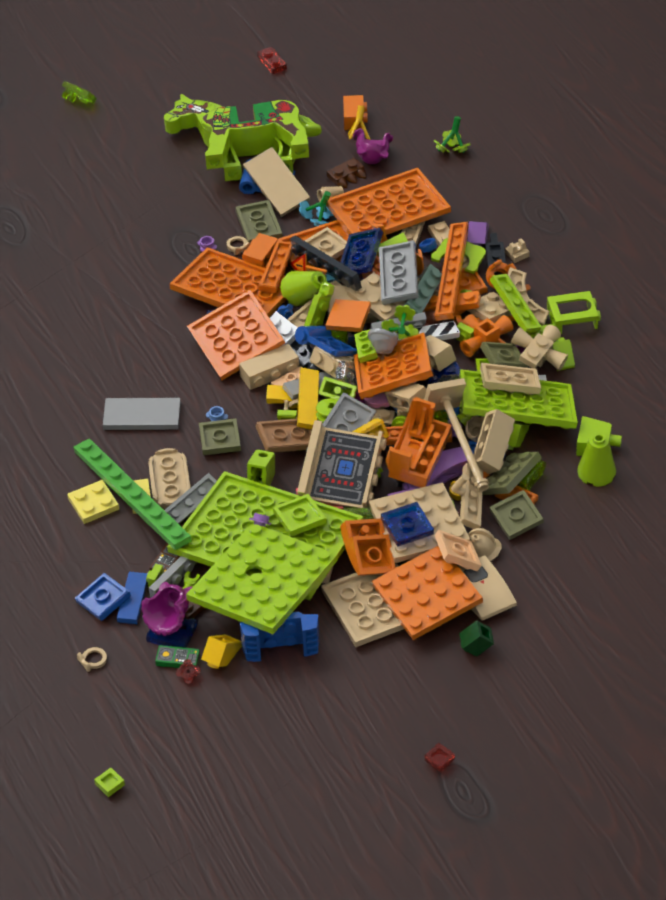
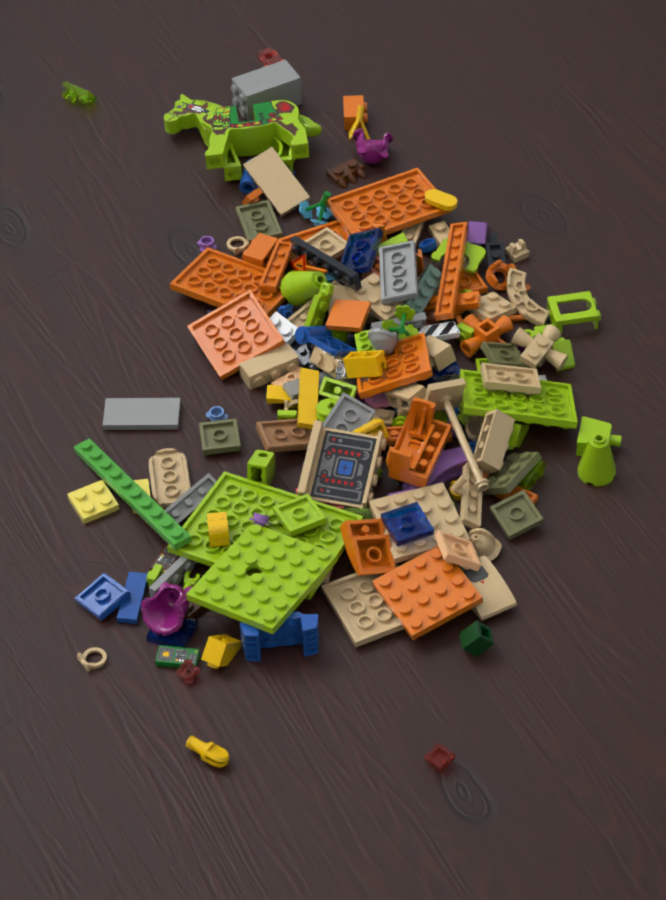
lime plate [94,768,125,797] -> none
tan cone [317,186,344,202] -> none
plant [434,116,471,153] -> none
lime plate [490,274,542,333] -> none
none -> yellow arm [185,735,229,768]
none -> yellow plate [207,512,230,547]
none -> light grey brick [231,59,302,121]
none -> orange plate [241,187,263,205]
none -> yellow hinge [343,350,387,378]
none -> yellow tile [425,189,457,211]

